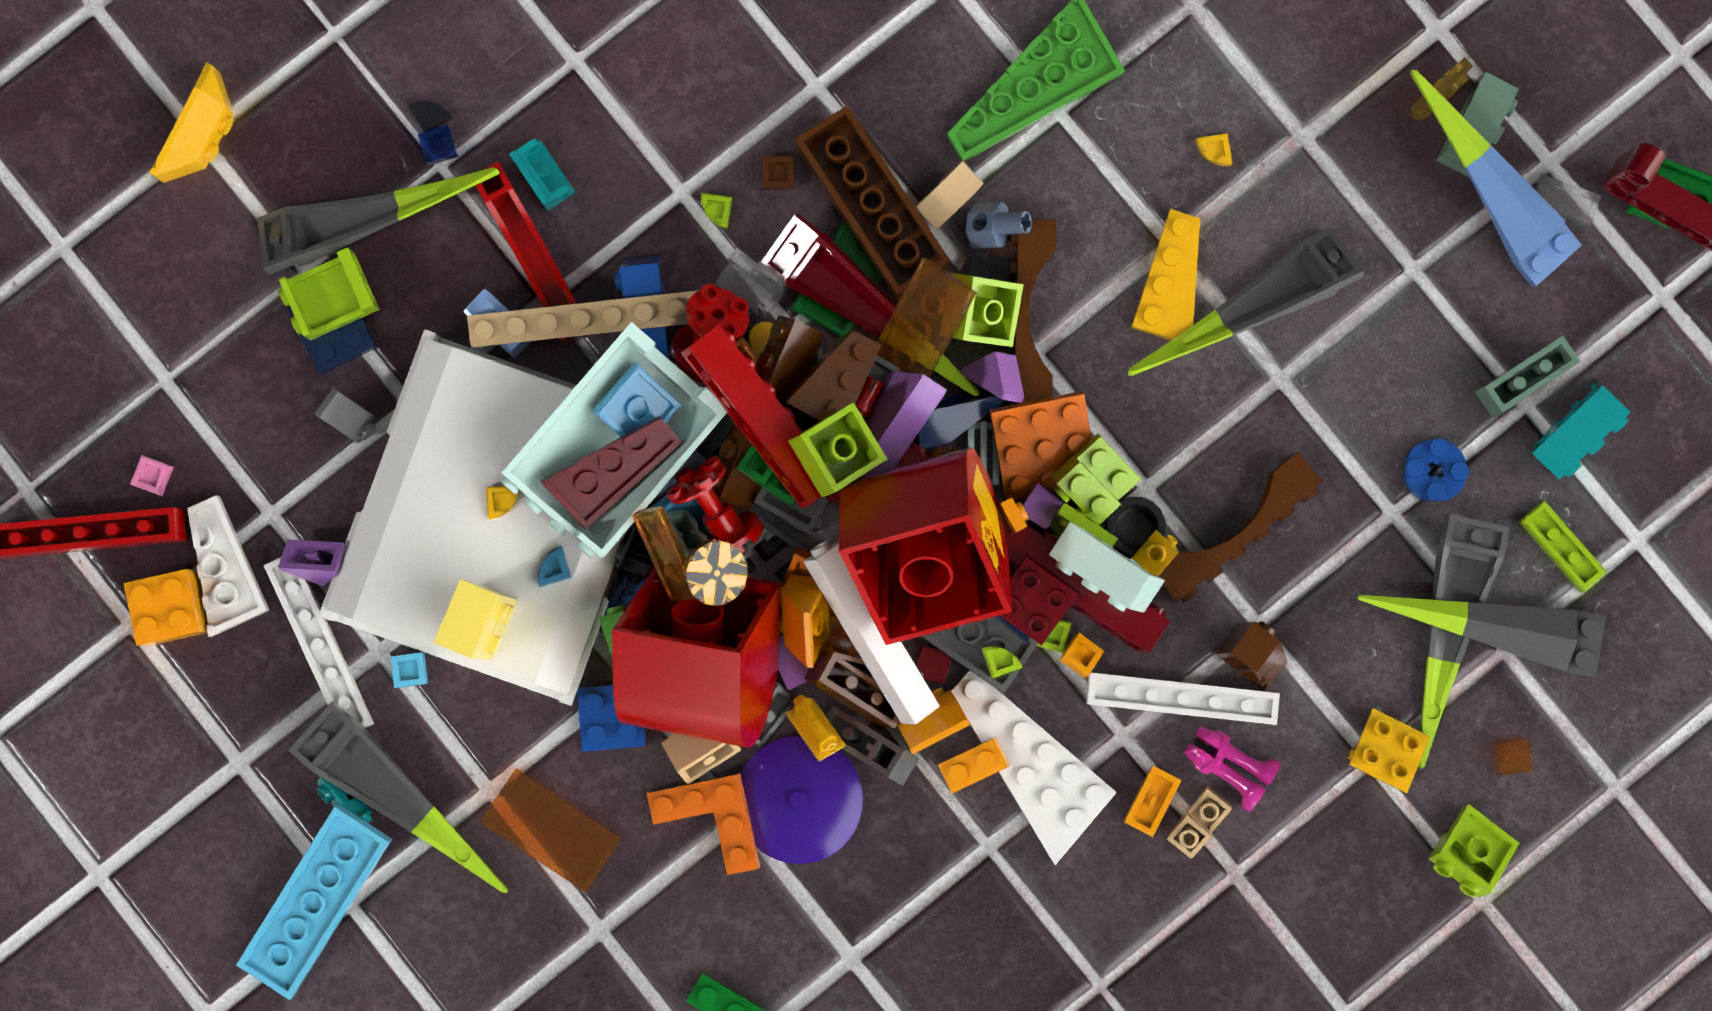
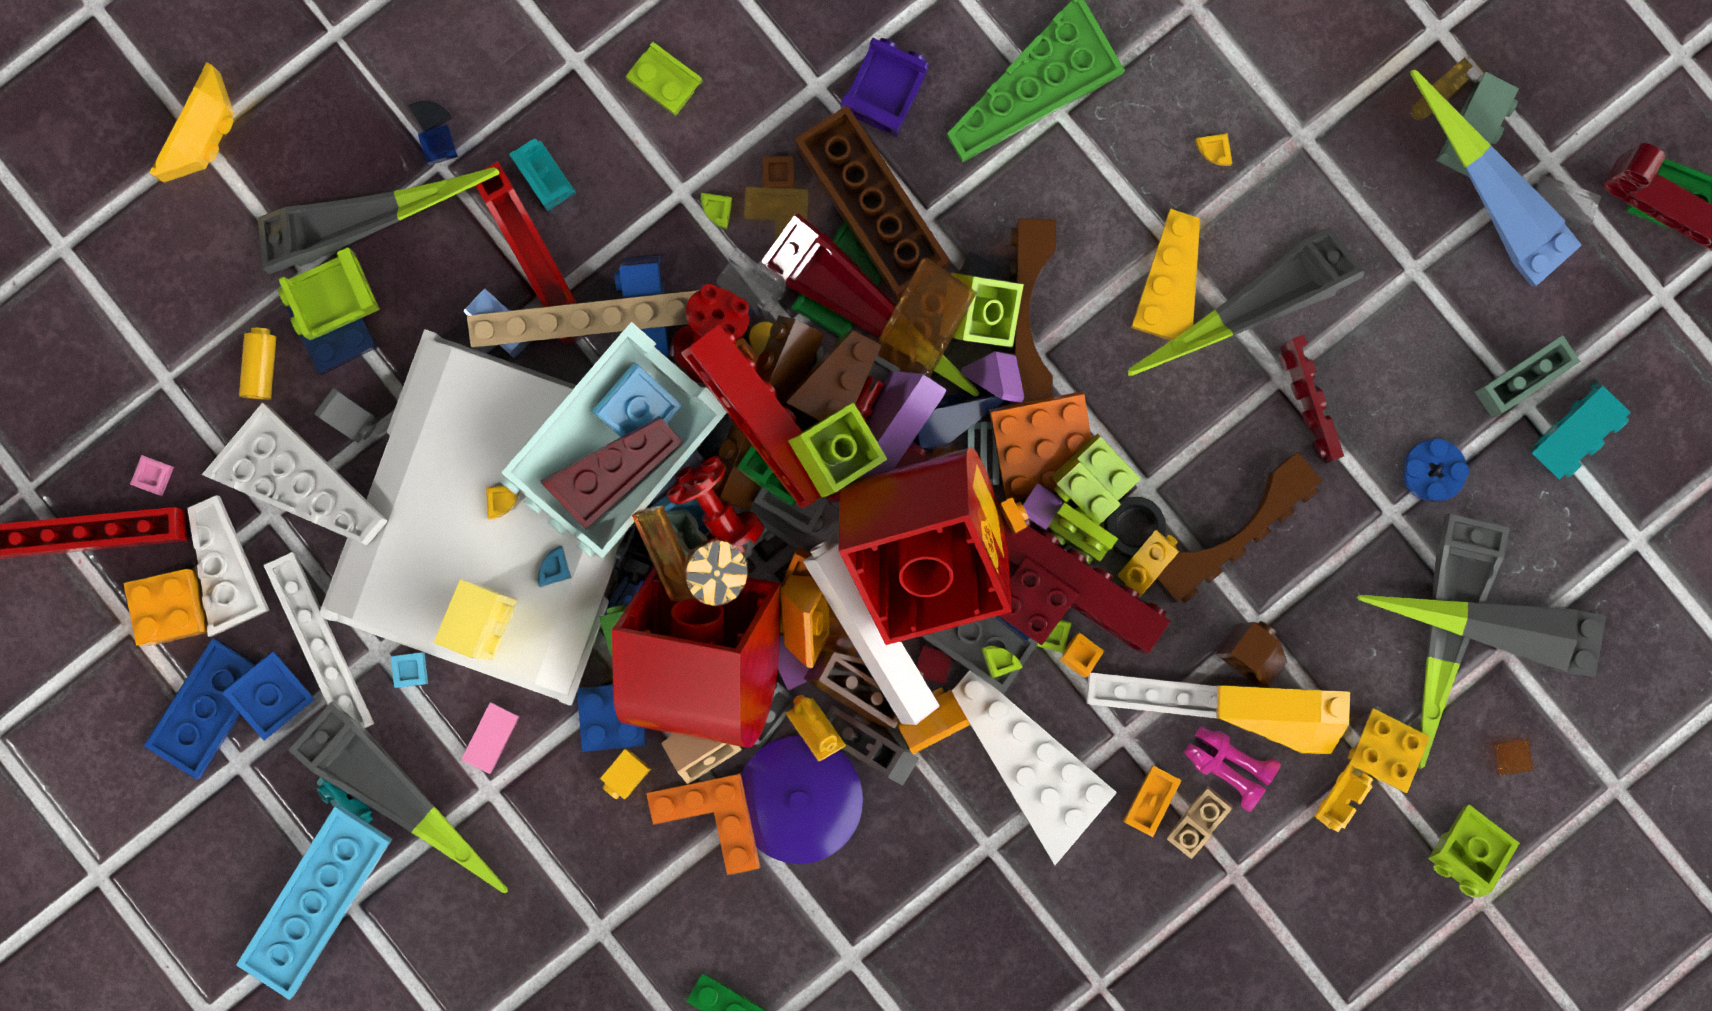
medium lavender slope [278,539,346,586] -> none
clear orange tile [480,768,622,893] -> none
tan slope [916,160,984,230] -> none
light orange plate [938,737,1010,793] -> none
sand blue piece [966,201,1032,249] -> none
light aqua wedge [1049,522,1165,613] -> none
lime tile [1518,500,1607,593] -> none
none -> blue tile [143,638,256,780]
none -> white wing [202,403,387,545]
none -> blue plate [222,650,315,741]
none -> yellow brick [239,328,276,400]
none -> bright pink tile [461,702,520,774]
none -> yellow brick [600,748,652,799]
none -> lime plate [625,42,703,116]
none -> clear yellow plate [744,187,808,243]
none -> dark purple panel [840,38,929,138]
none -> yellow wedge [1216,686,1350,754]
none -> dark red wing [1279,334,1344,464]
none -> yellow hinge [1314,764,1373,832]

